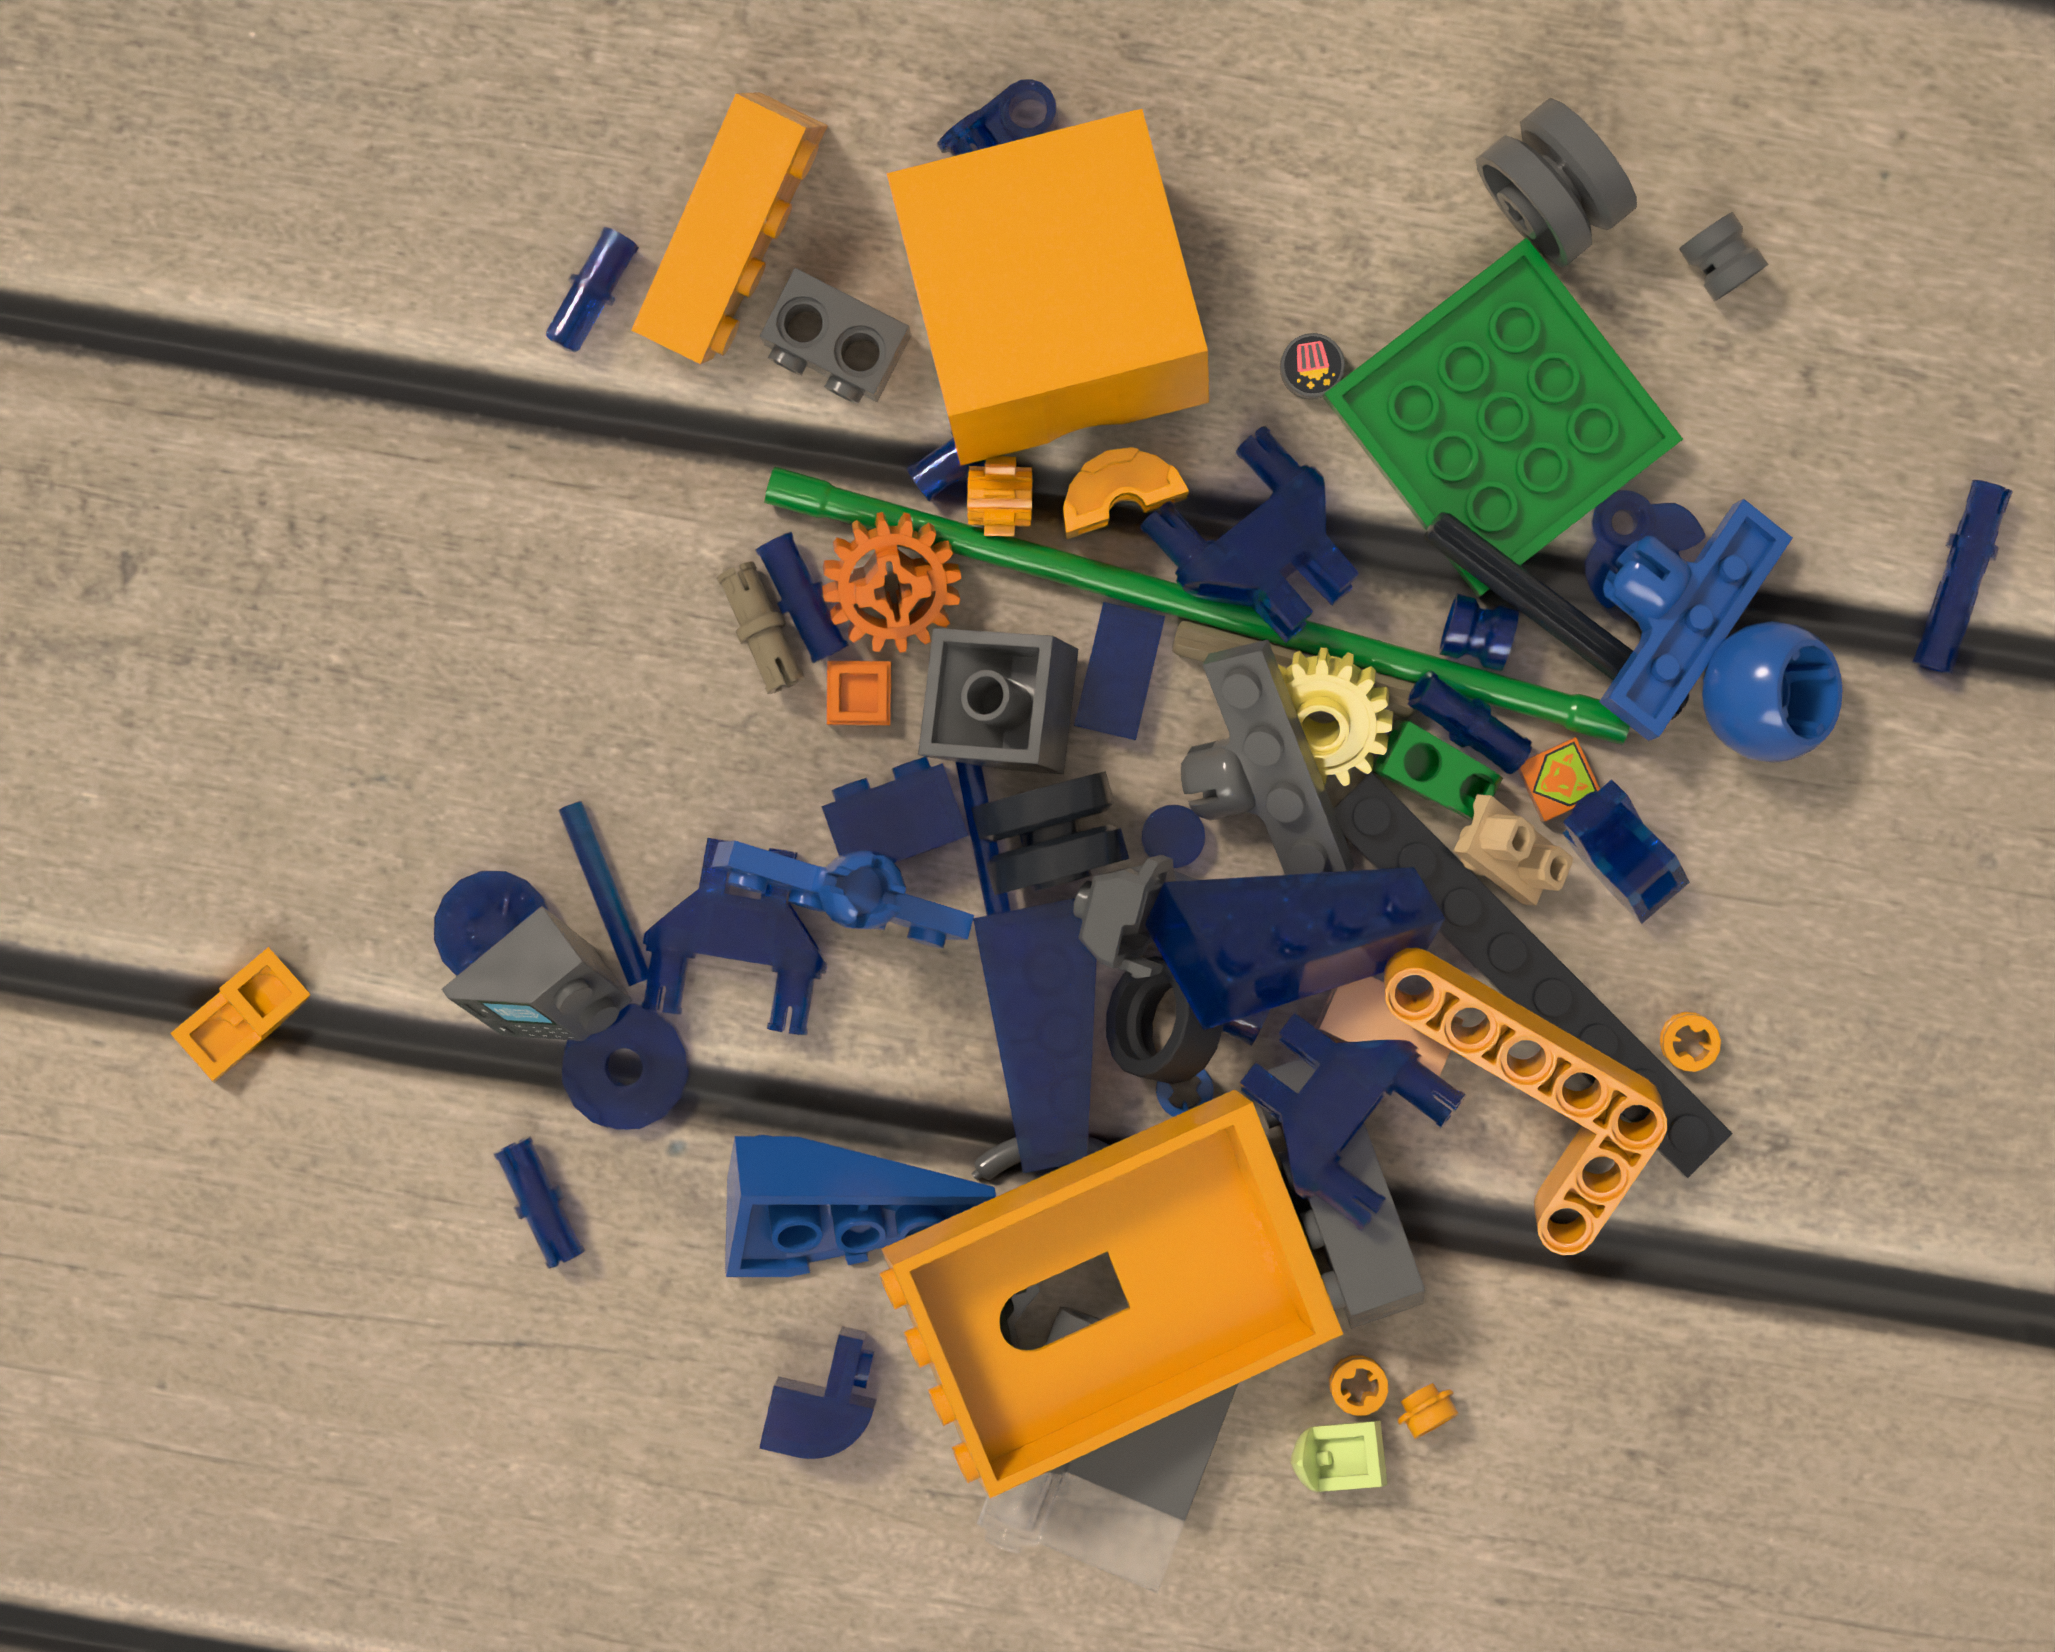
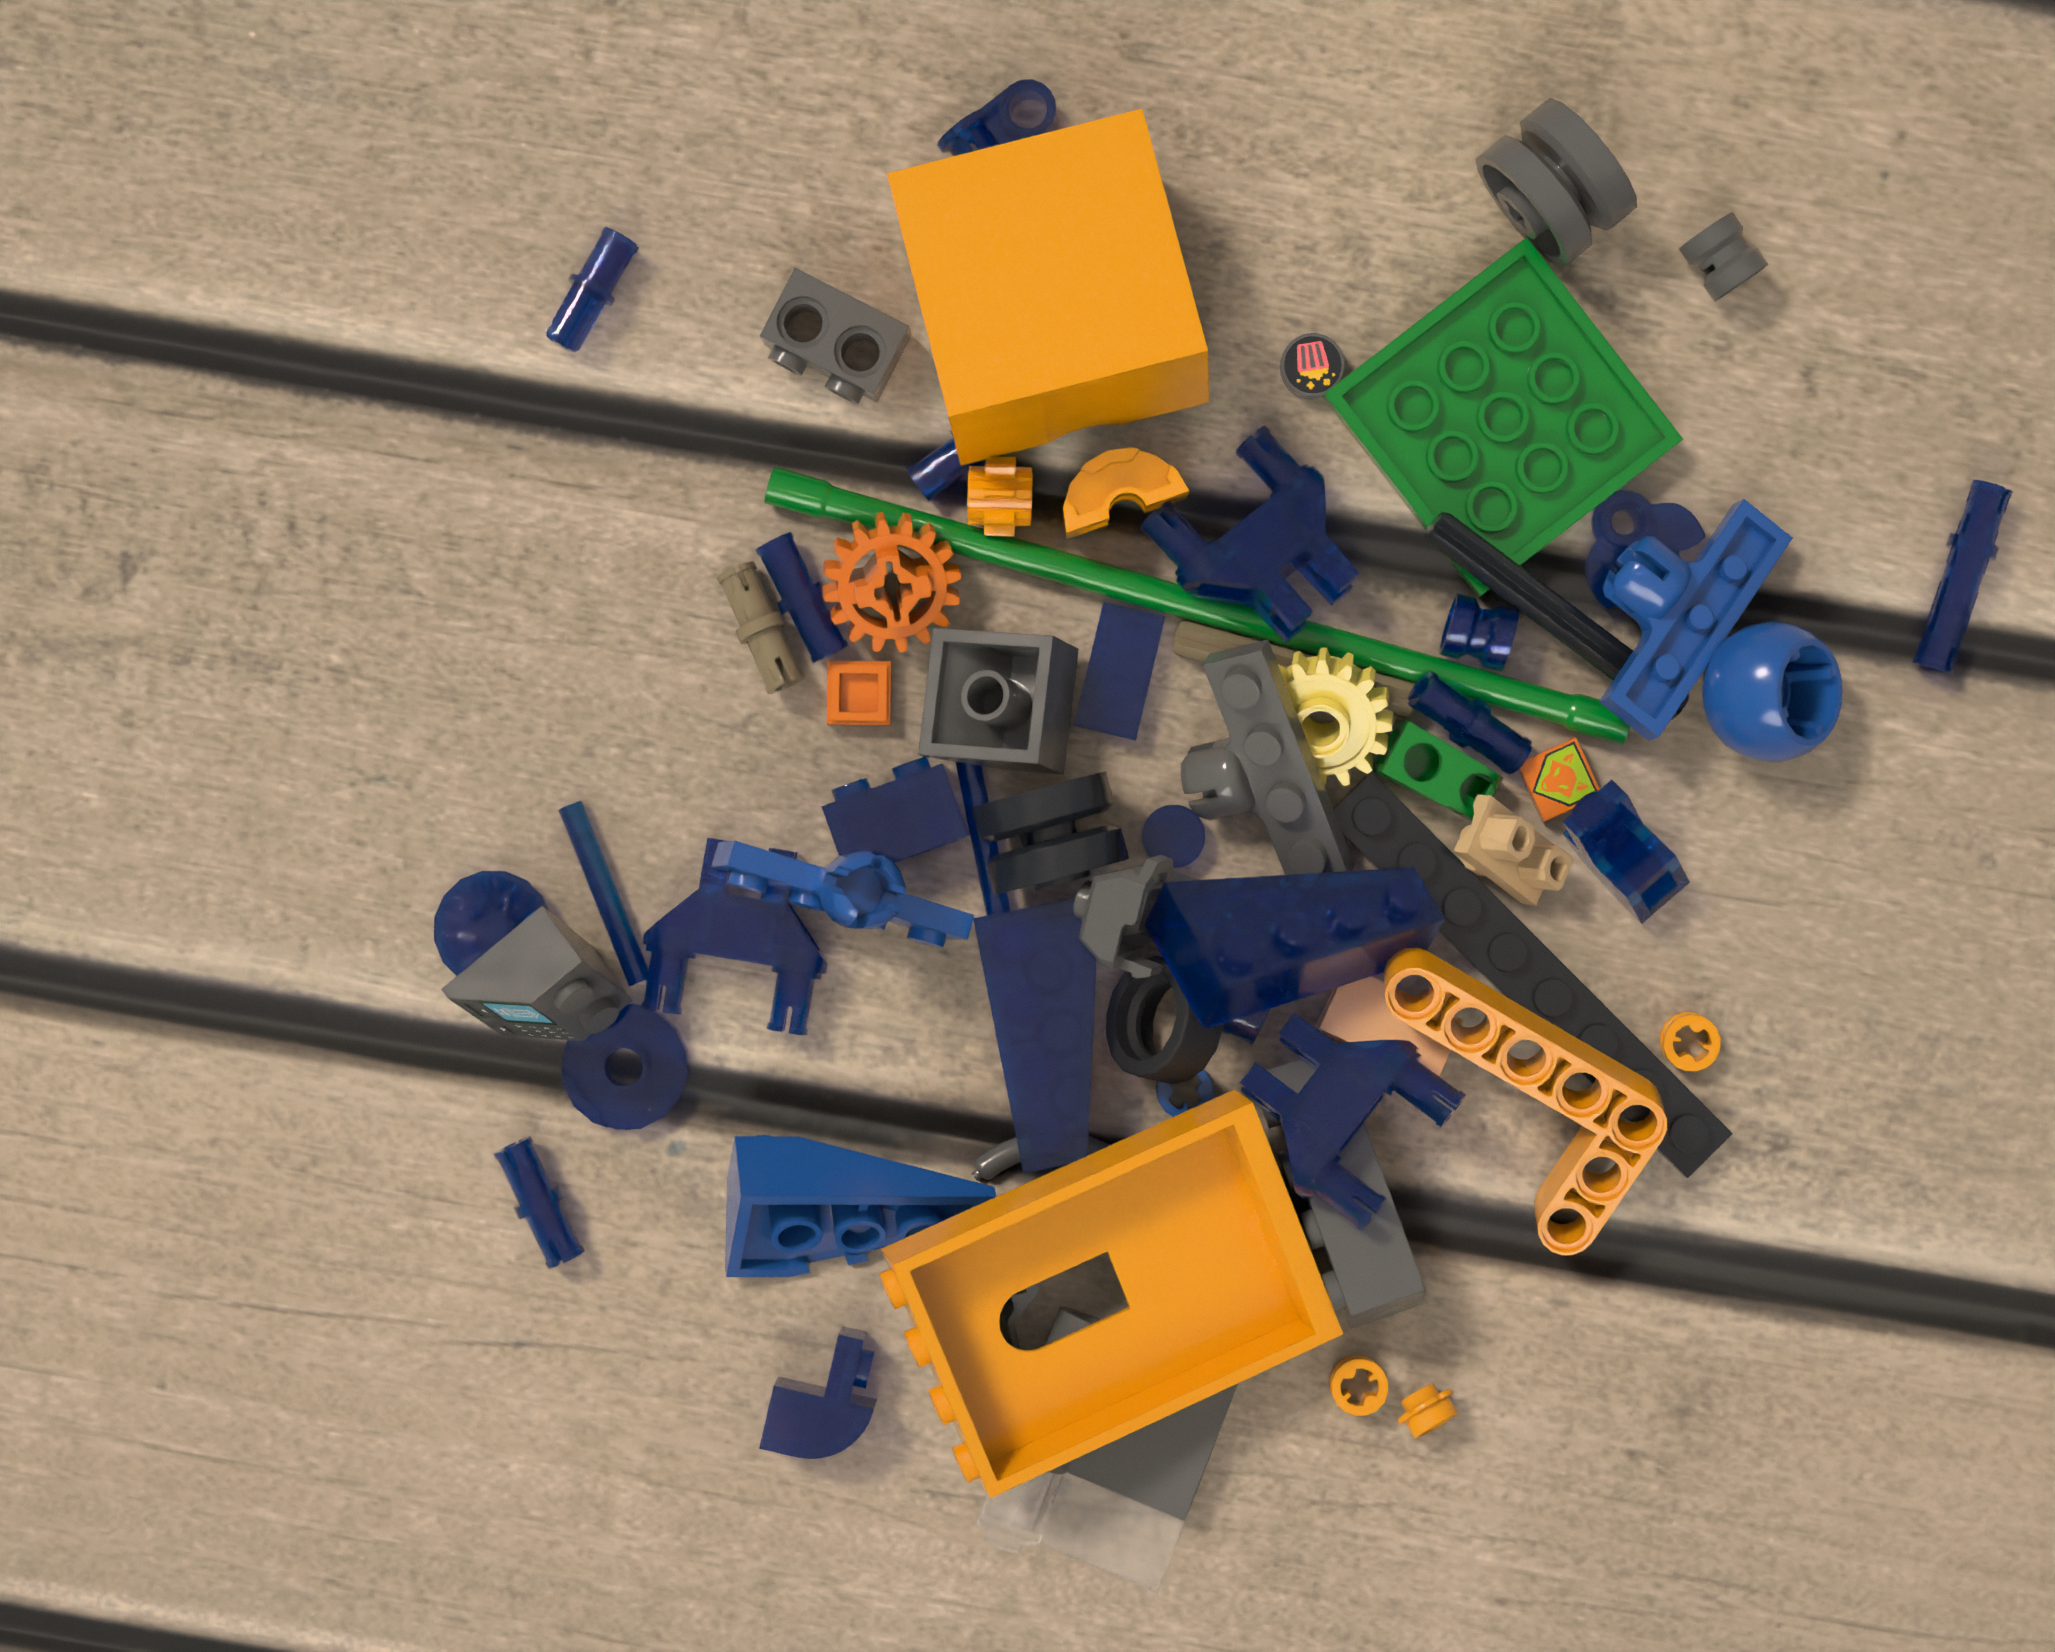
light orange slope [170,947,311,1083] -> none
light orange wedge [631,92,828,364] -> none
yellowish green plate [1290,1420,1388,1492] -> none

